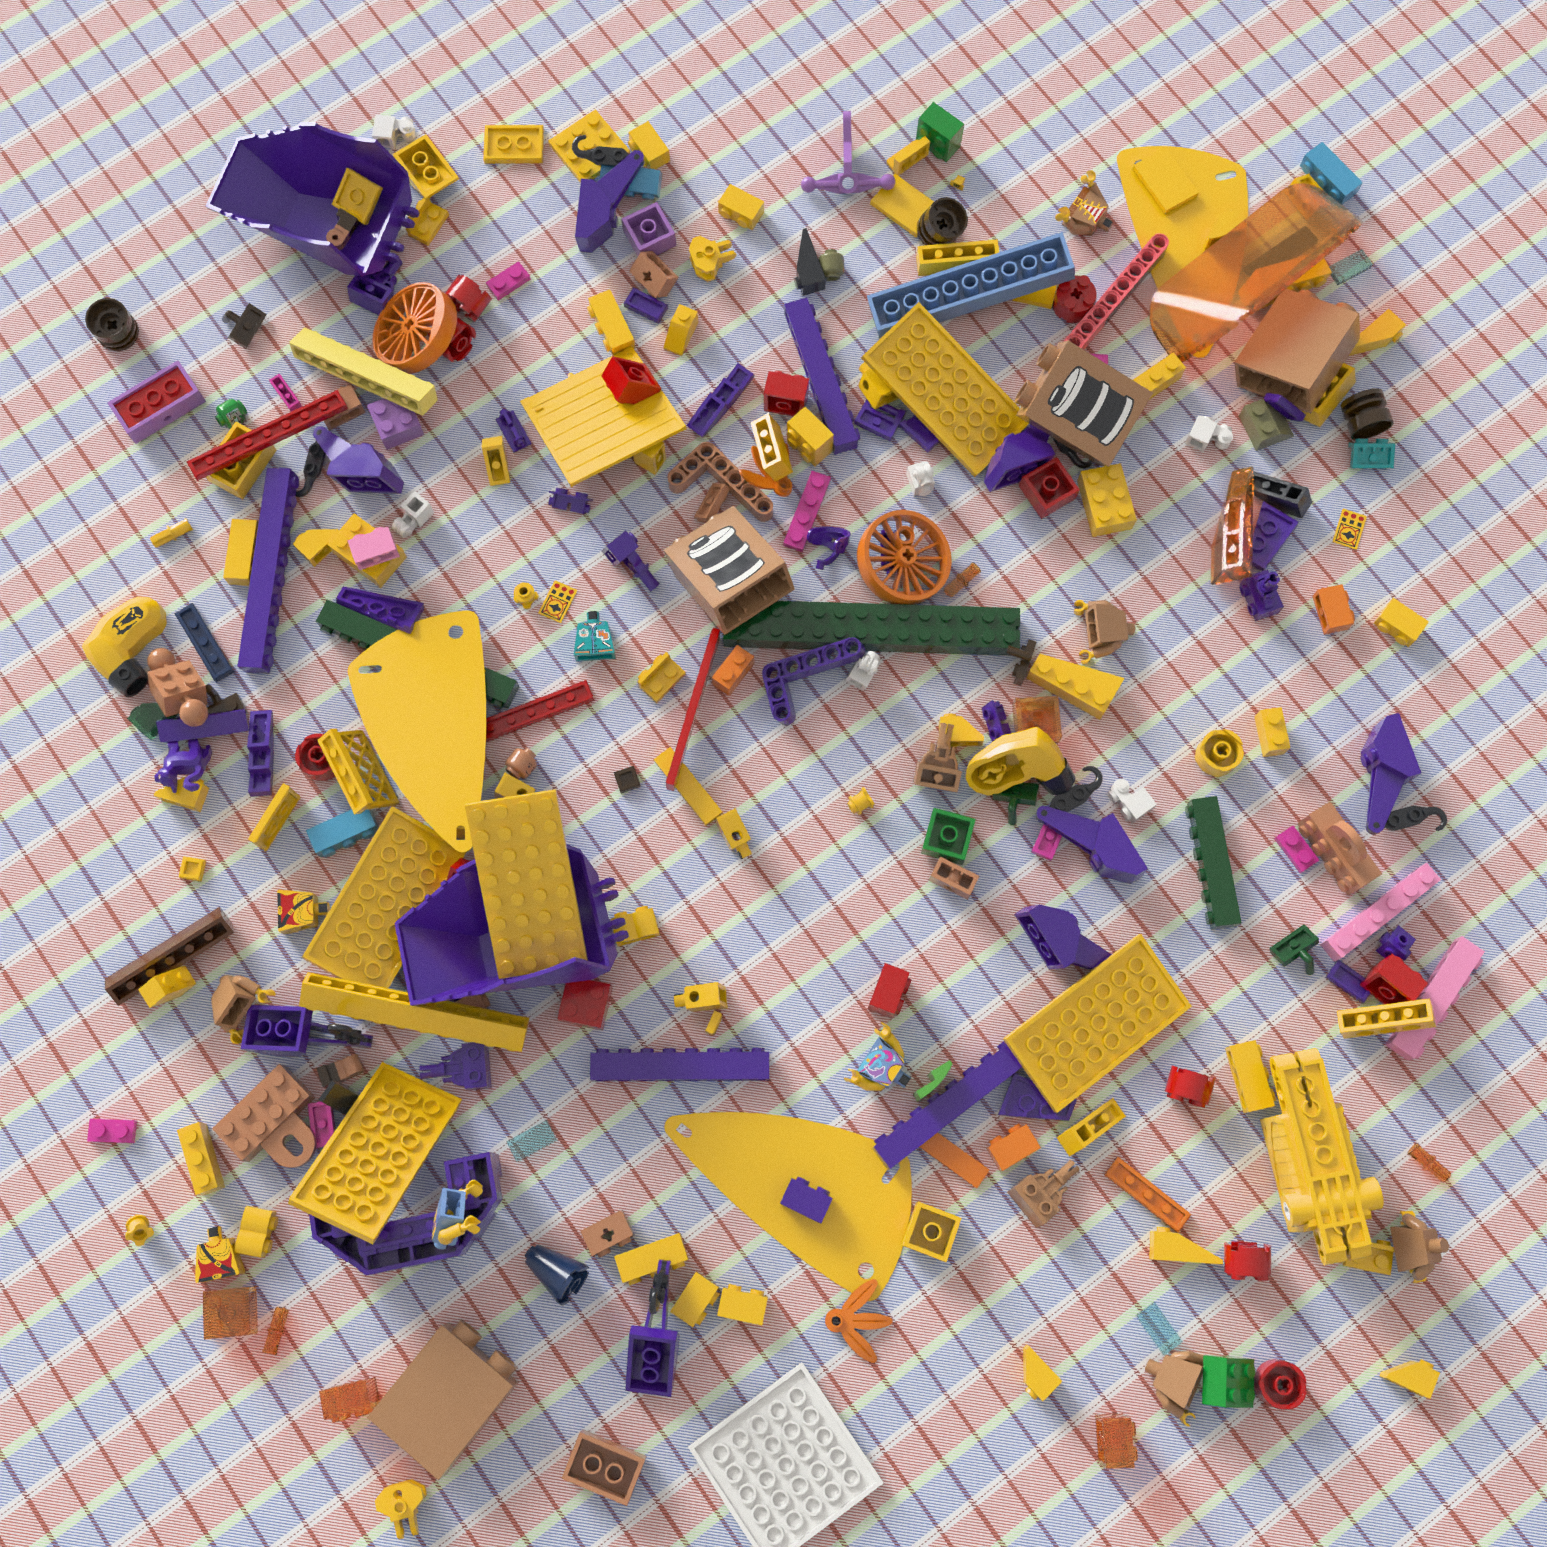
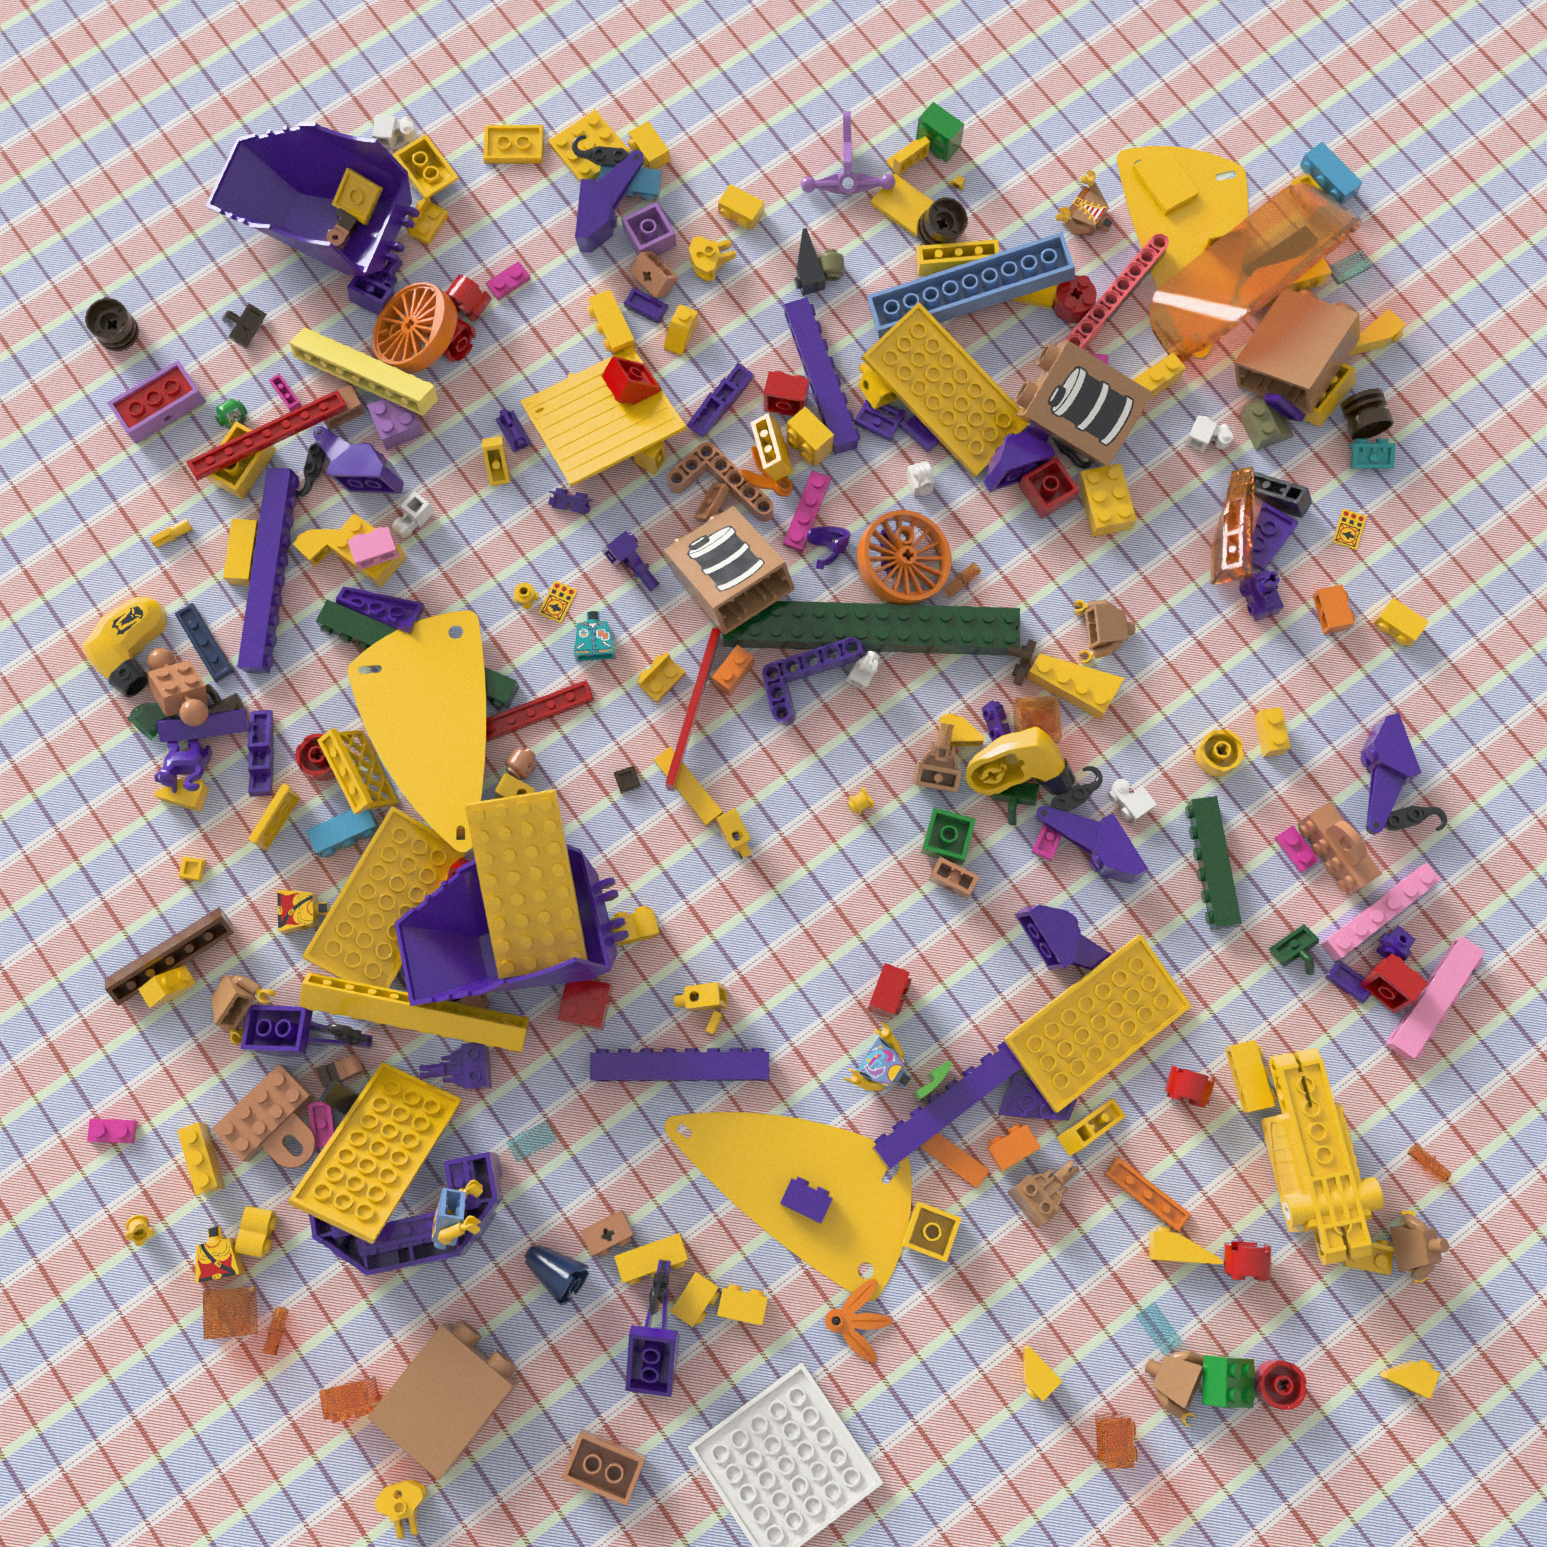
yellow brick [1337,999,1436,1039] -> none

